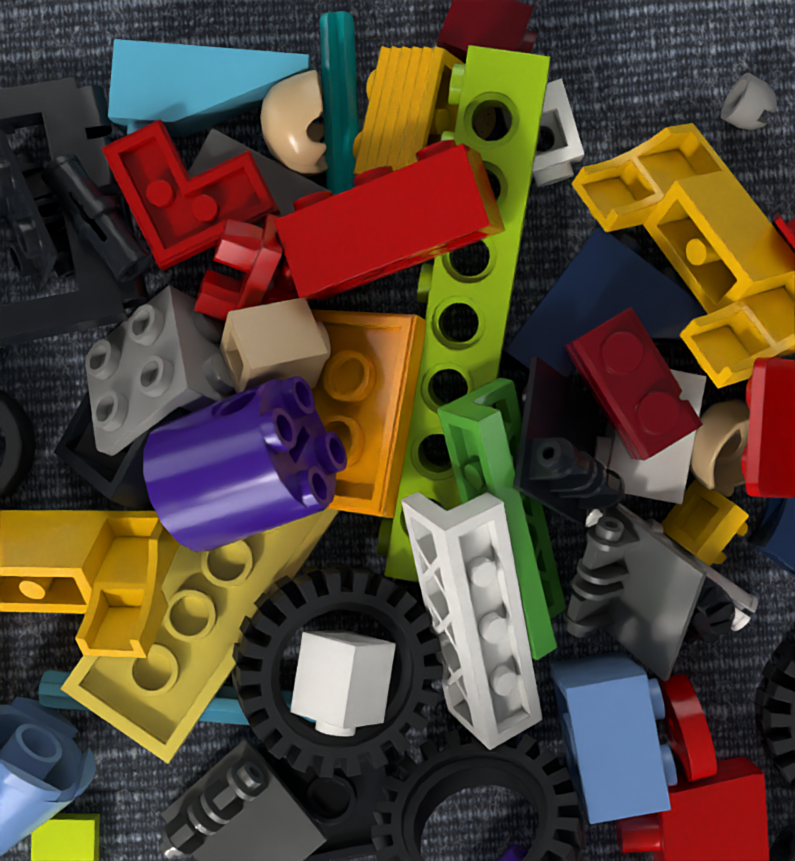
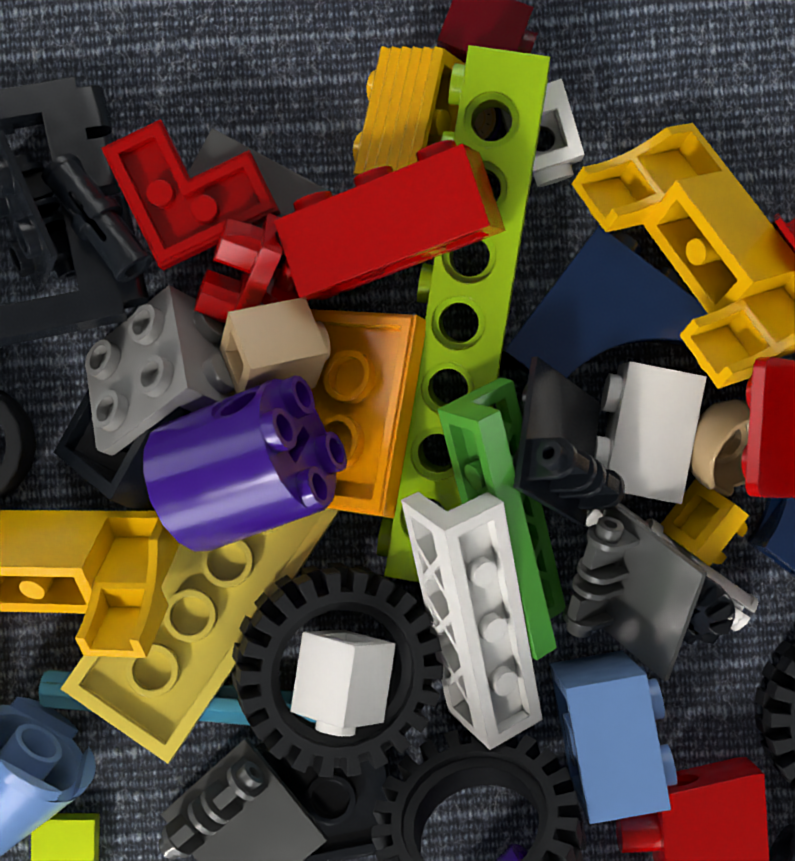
medium azure slope [108,39,313,137] -> none
tan hair [260,69,327,178] -> none
teal axle [319,11,359,195] -> none
dark red brick [563,307,703,461] -> none
red piece [657,673,717,782] -> none
light grey hinge [721,73,777,131] -> none

